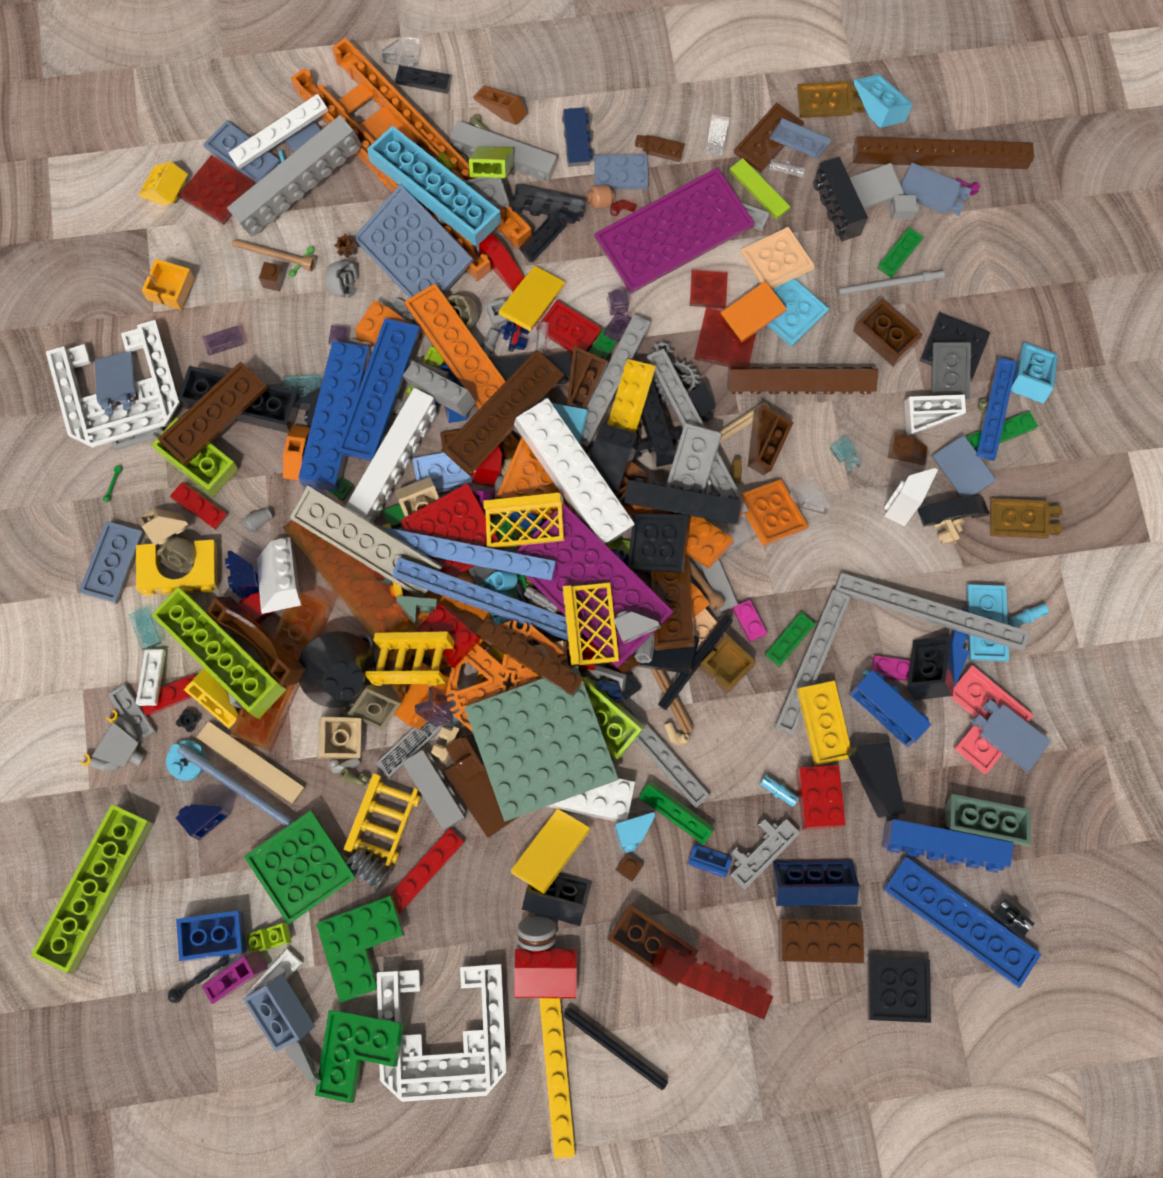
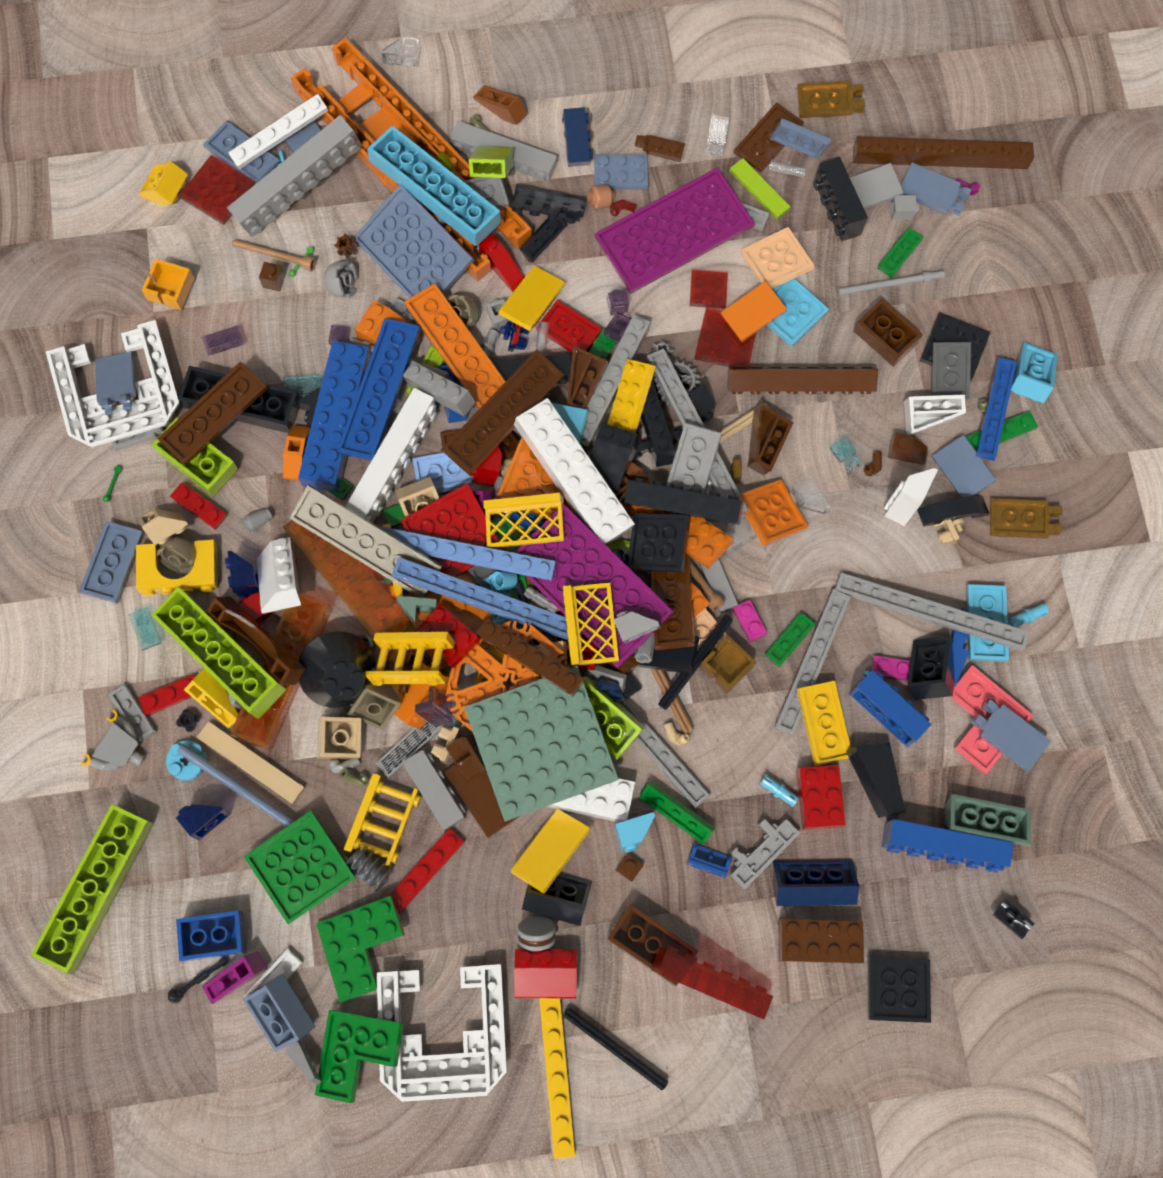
white tile [136,649,166,706] -> none
lime slope [246,922,292,954] -> none
black plate [395,65,451,94] -> none
medium azure slope [853,74,913,128] -> none
blue plate [883,857,1041,988] -> none
none -> reddish brown arm [864,452,882,476]

